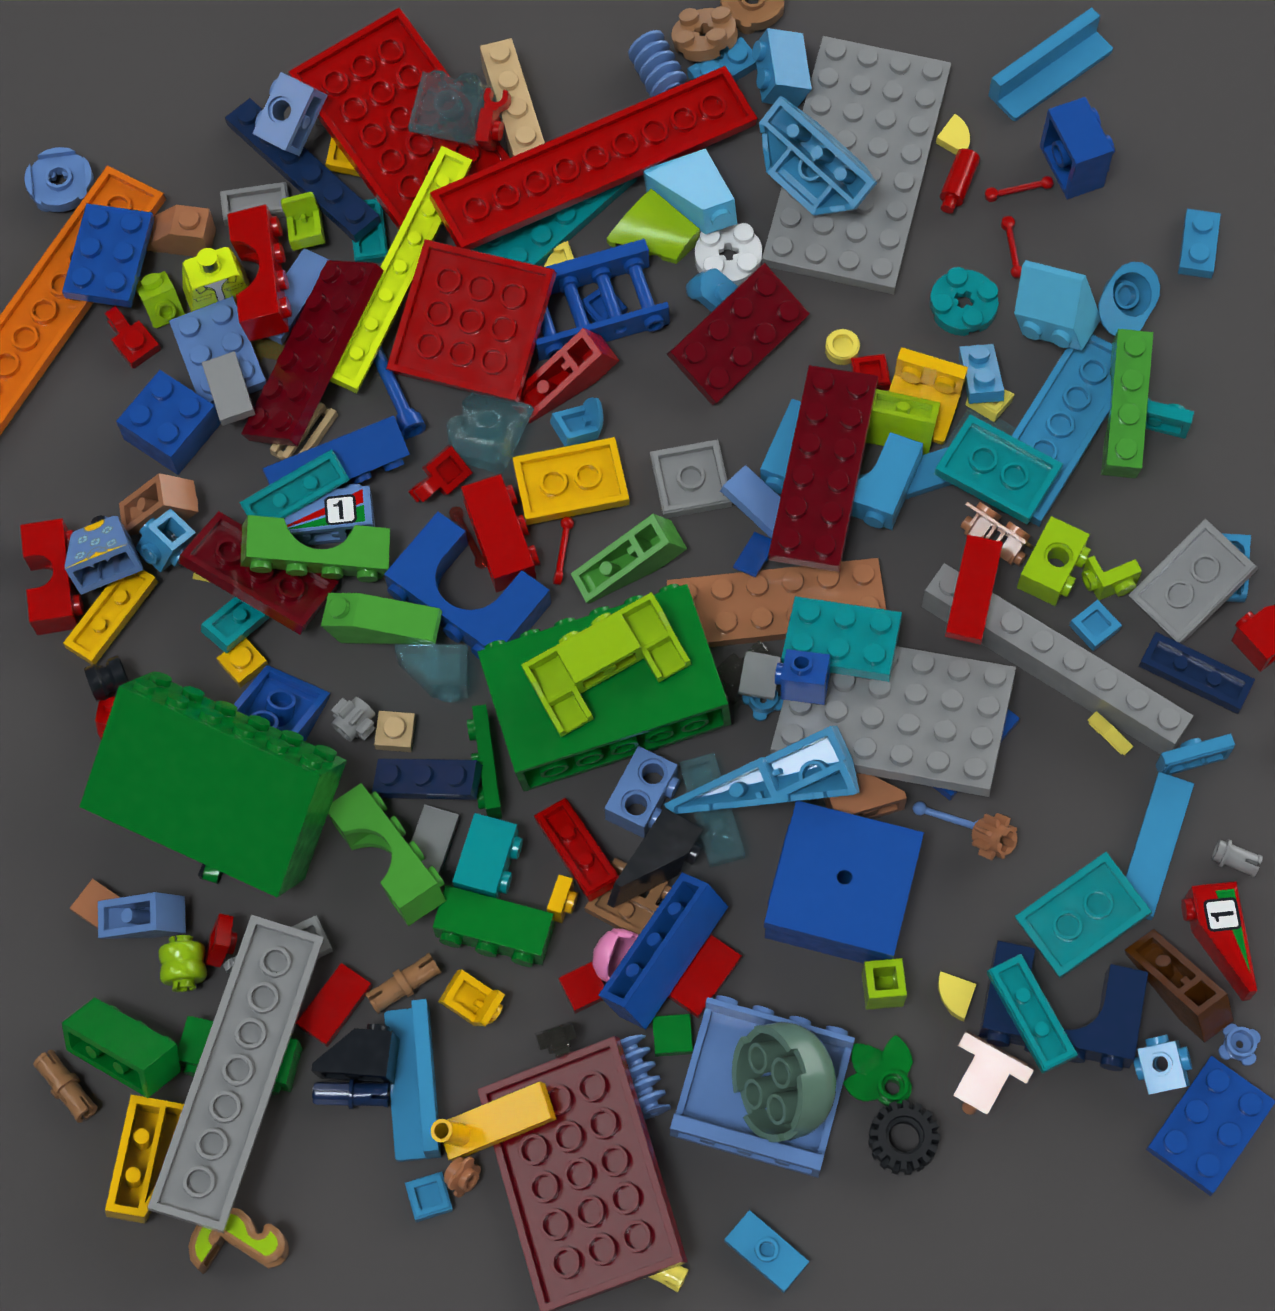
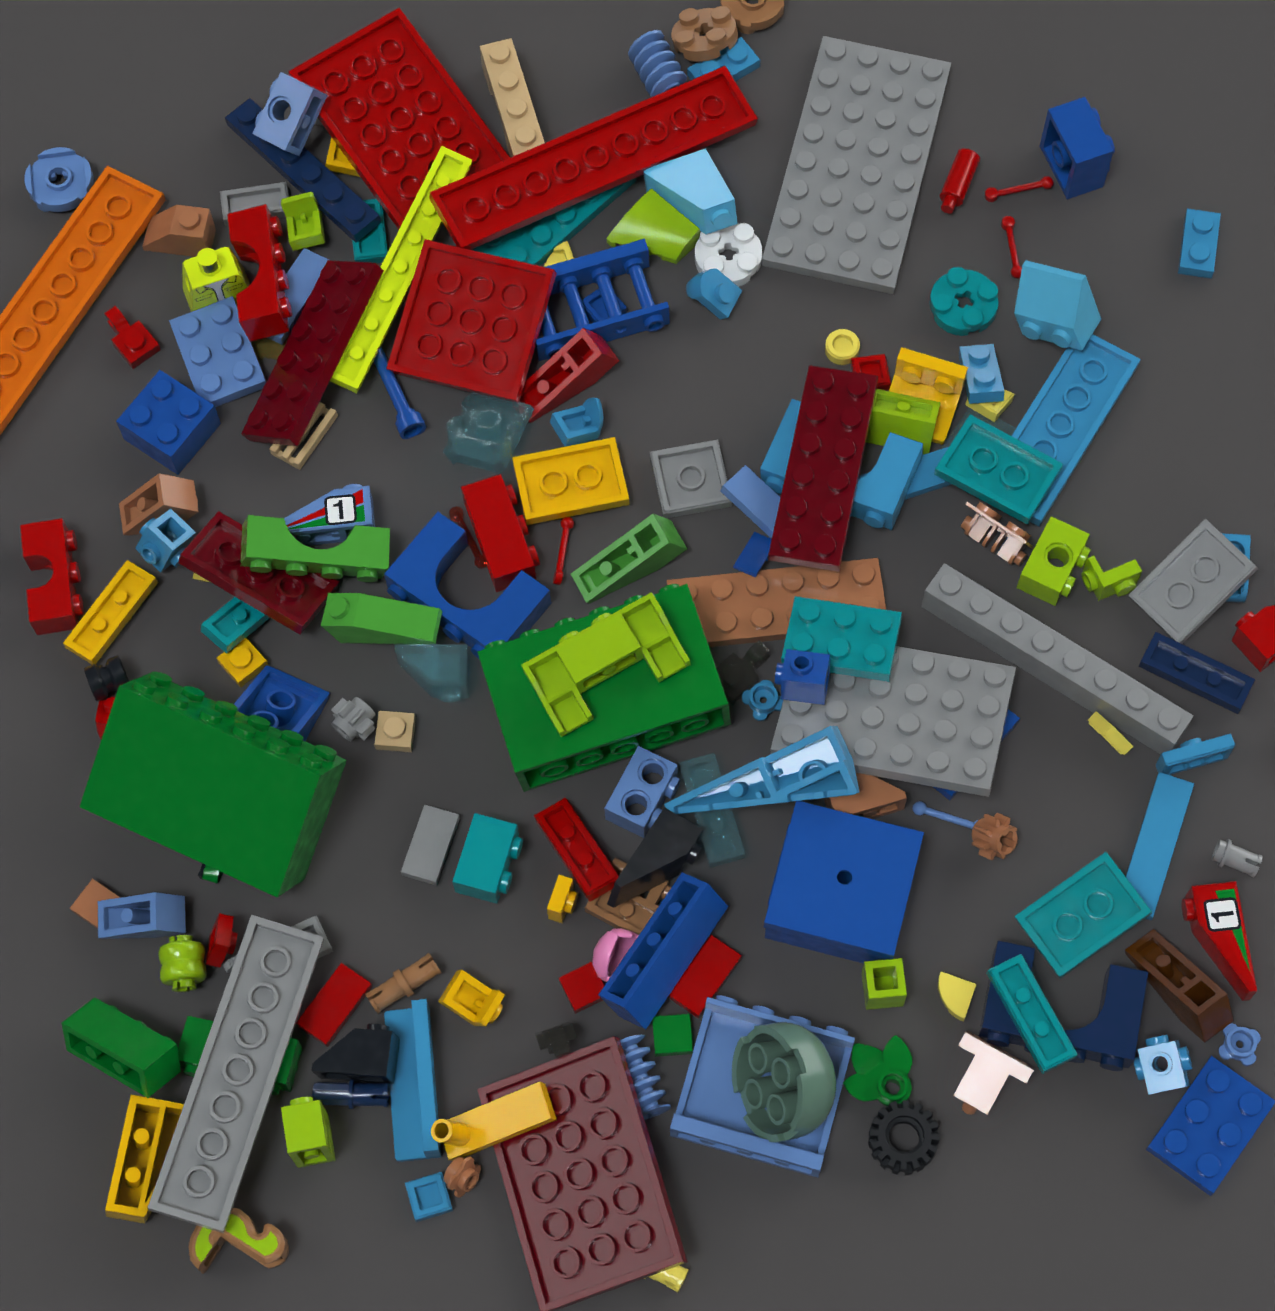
medium nougat pin [33,1050,98,1123] -> none
blue plate [62,203,155,308] -> none
medium blue torso [65,515,143,595] -> none
lime bracket [136,271,185,328] -> none
light grey tile [202,351,256,426] -> none
teal tile [239,449,350,518] -> none
blue brick [262,415,410,497] -> none
bright green arch [328,783,446,926] -> none
dark blue plate [372,759,483,800] -> none
clear light blue slope [408,70,494,146] -> none
red plate [408,445,473,503] -> none
green brick [433,885,555,967] -> none
green plate [467,704,502,819] -> none
red plate [475,88,511,152] -> none
dark red plate [667,263,810,406] -> none
dark azure plate [724,1210,809,1293] -> none
light grey slope [738,651,781,700] -> none
dark azure brick [752,28,812,108] -> none
dark azure wedge [759,96,877,216] -> none
light yellow tile [936,114,970,155] -> none
red tile [945,534,1003,645] -> none
dark azure panel [988,7,1113,121] -> none
dark azure plate [1069,600,1122,651] -> none
dark azure piece [1098,262,1160,336] -> none
bright green arch [1101,329,1154,478] -> none
teal plate [1146,398,1195,439] -> none
none -> lime brick [281,1097,336,1168]

